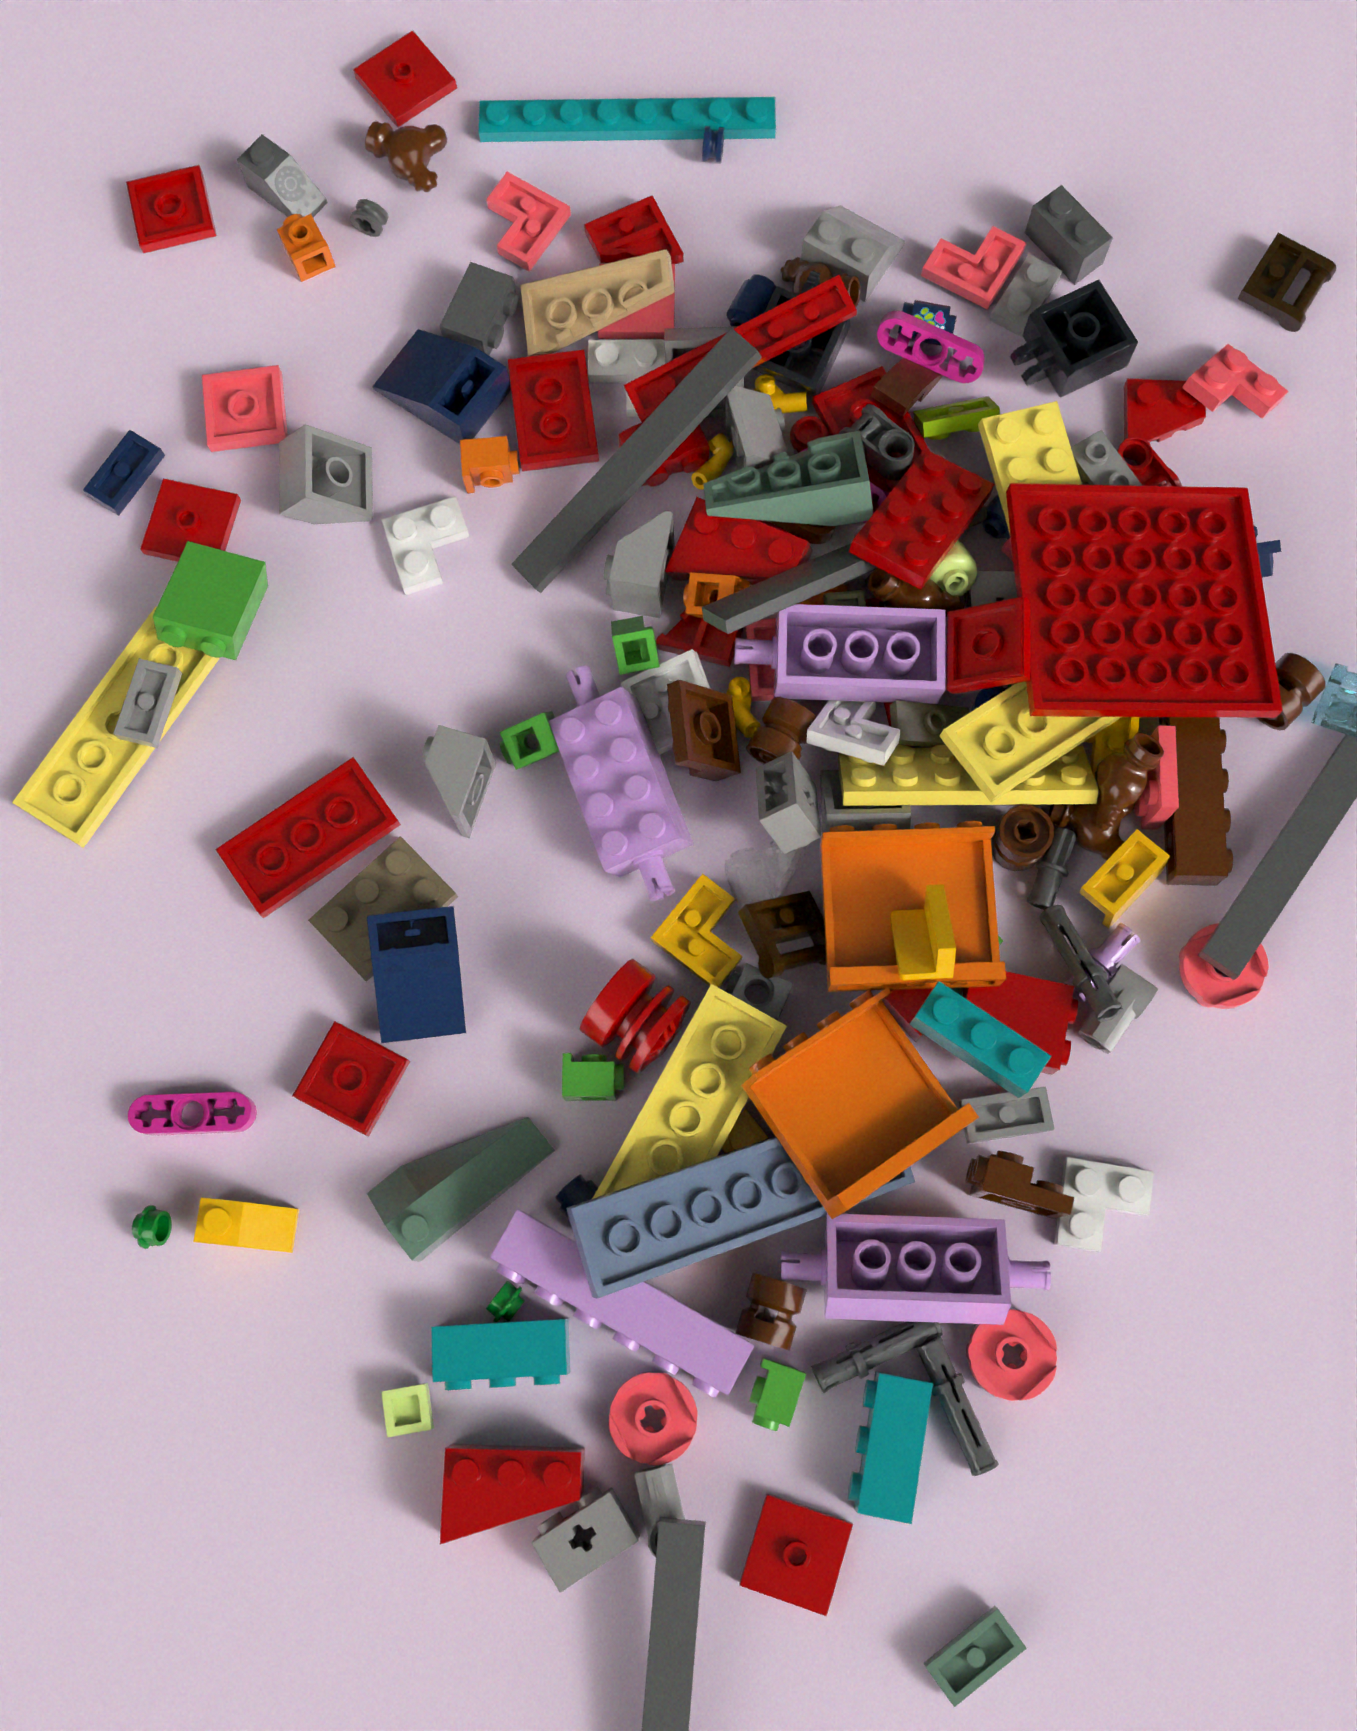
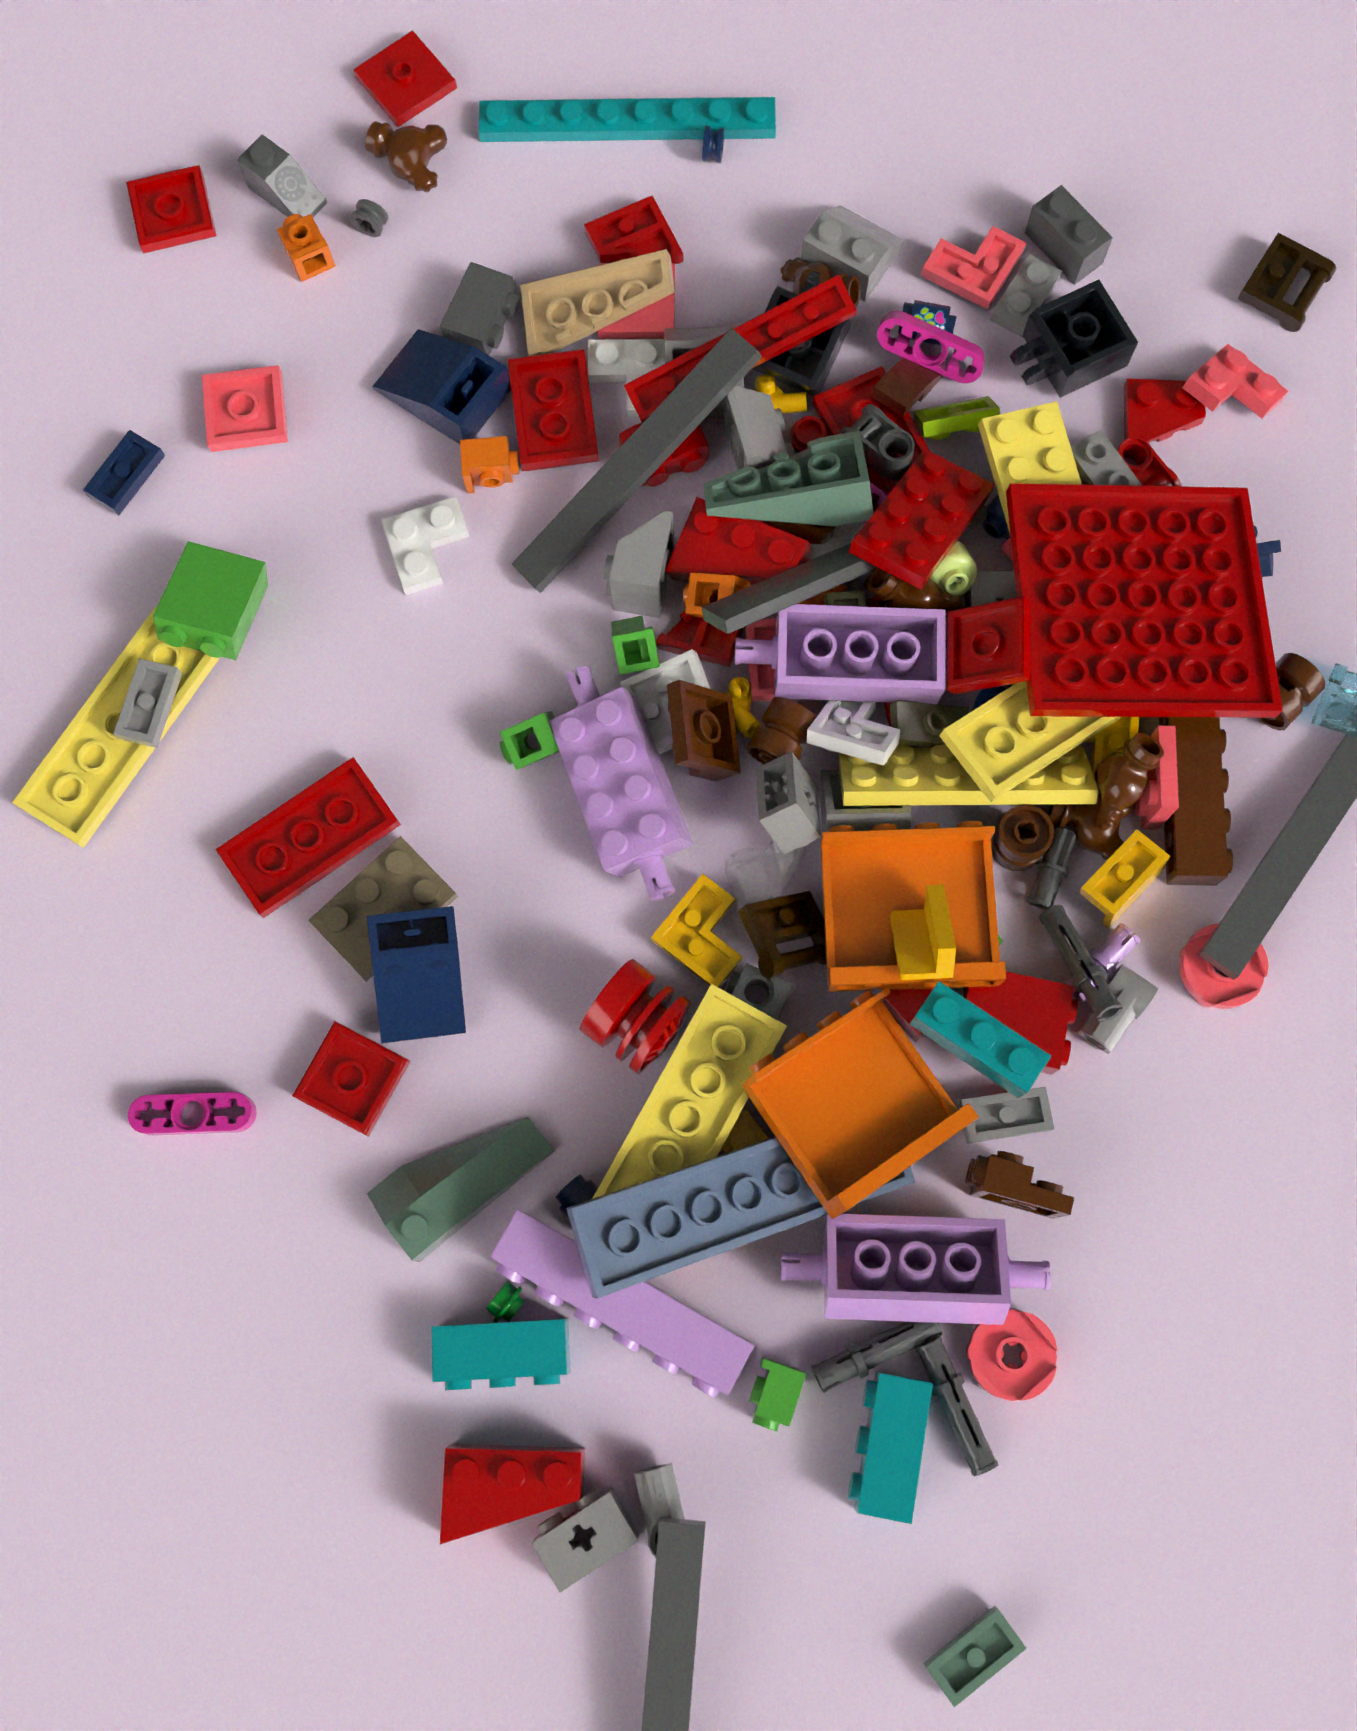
green plate [132,1205,172,1249] -> none
red plate [140,478,241,562] -> none
yellow slope [193,1197,299,1253] -> none
light grey slope [279,424,373,524] -> none
yellowish green plate [381,1383,434,1438] -> none
light grey slope [422,725,496,838] -> none
coral plate [486,172,571,272] -> none
bright green brick [562,1053,624,1101] -> none
coral plate [608,1372,698,1466] -> none
yellow arm [691,433,734,490] -> none
dark blue brick [726,274,777,327] -> none
reddish brown wheel [735,1273,807,1351] -> none
red plate [739,1493,853,1616] -> none
white plate [1054,1157,1154,1252] -> none

